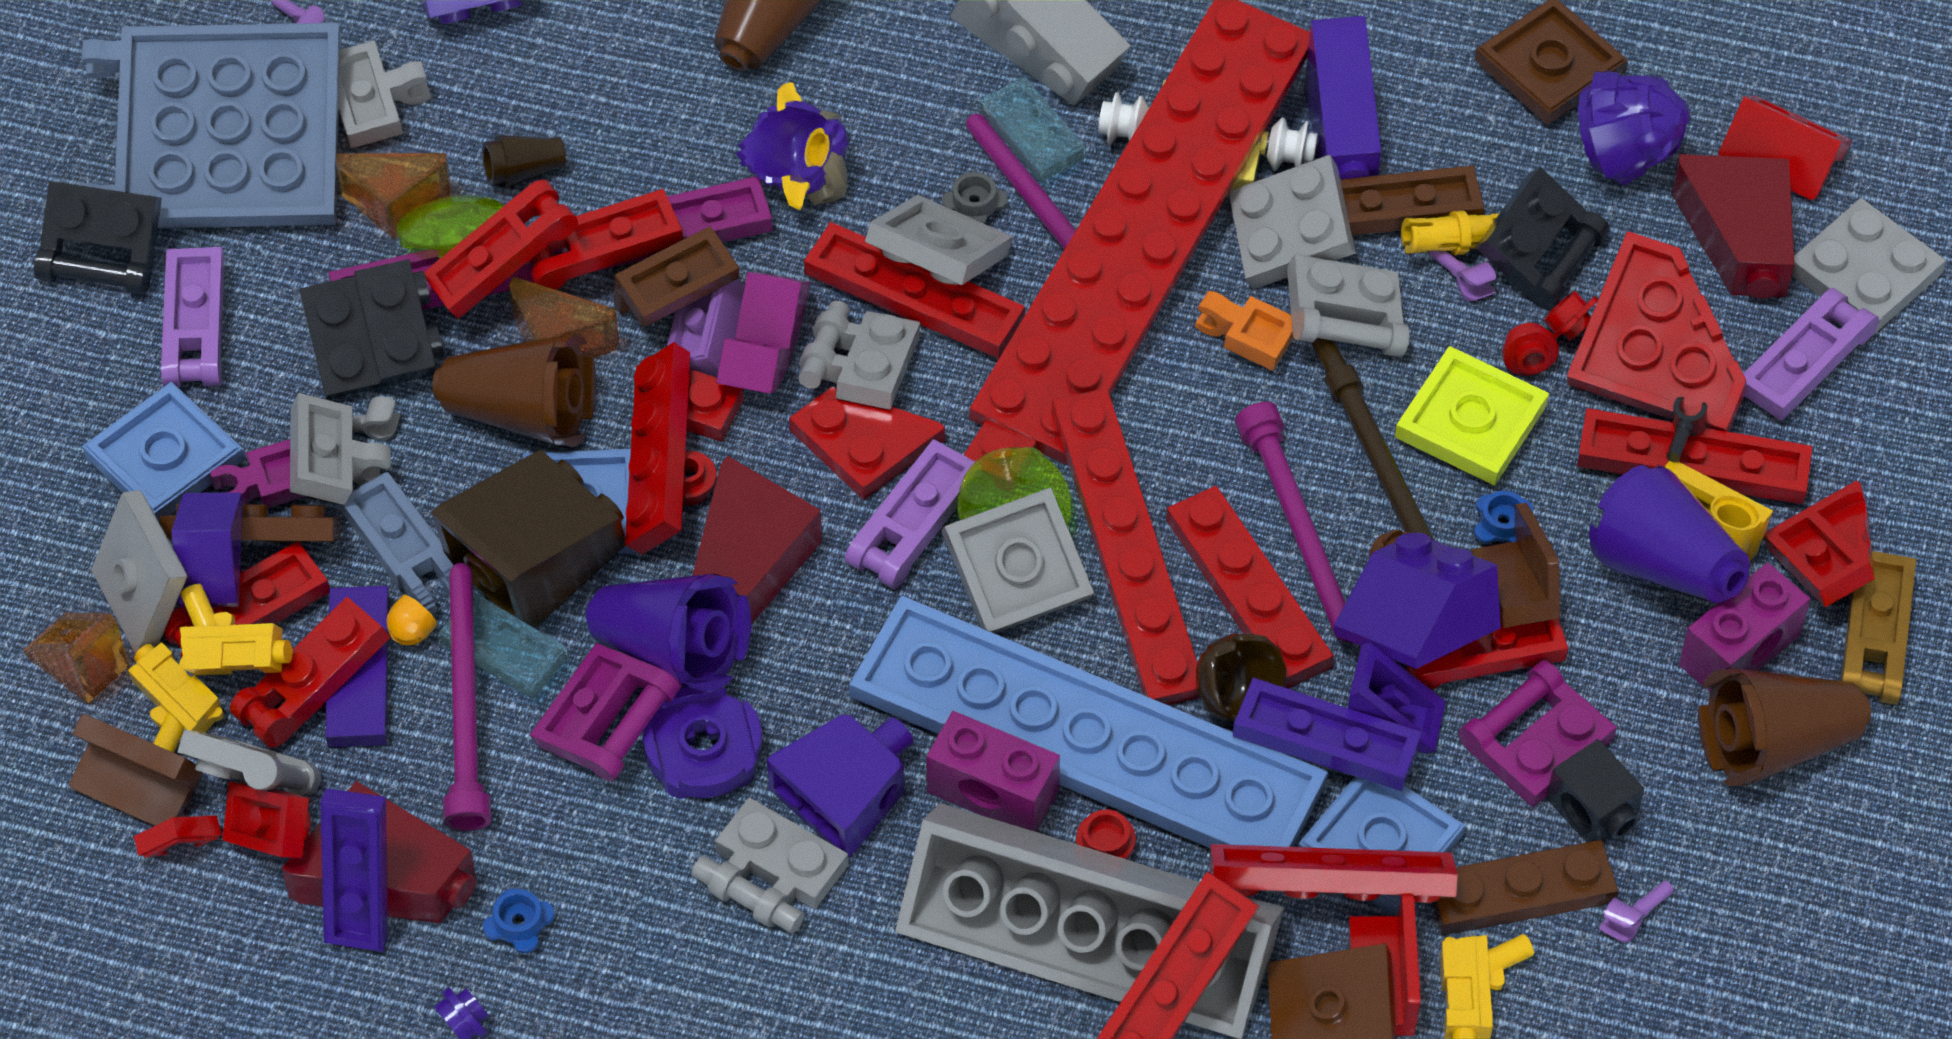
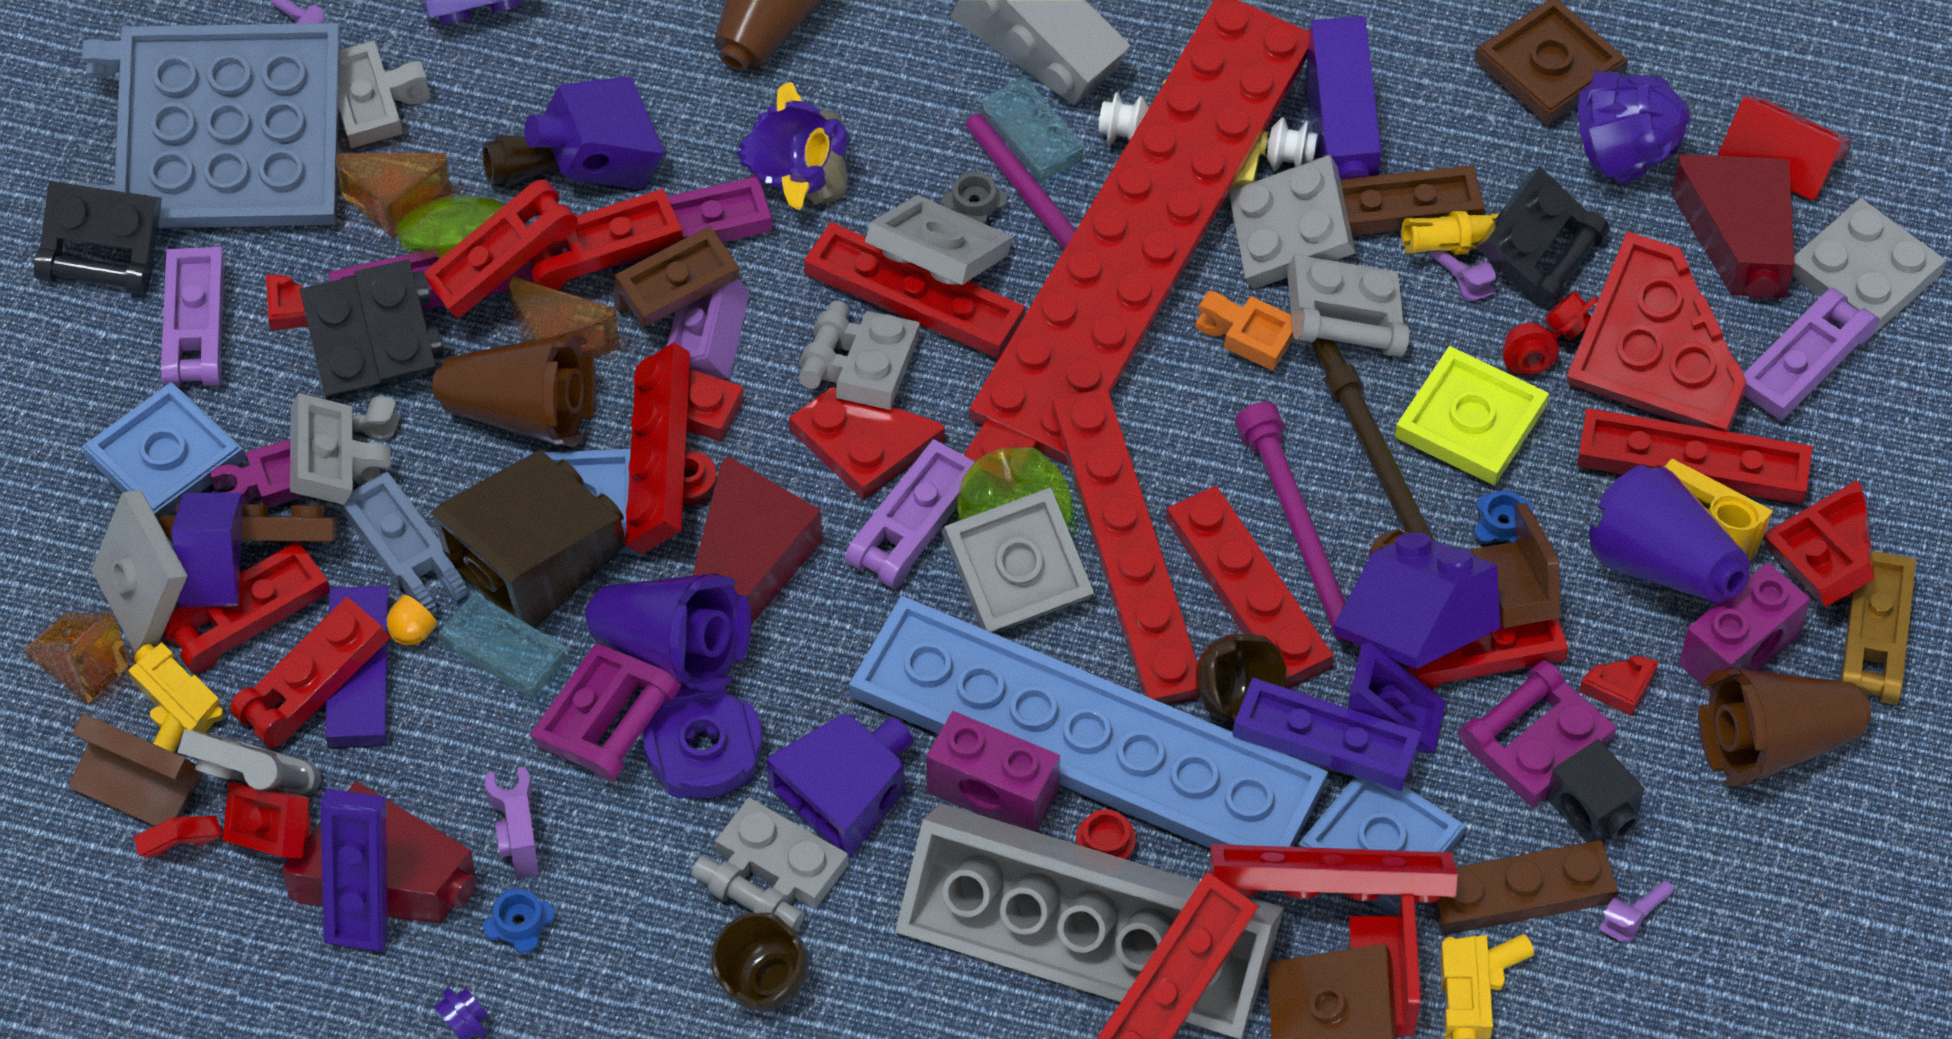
yellow piece [179,584,292,675] -> none
magenta piece [443,563,491,831] -> none
magenta brick [716,272,811,394] -> none
black hand [1666,397,1708,462] -> none
none -> red tile [266,274,308,331]
none -> medium lavender plate [485,767,539,878]
none -> dark purple torso [524,77,665,190]
none -> dark brown hair [711,912,809,1012]
none -> red tile [1579,656,1659,716]

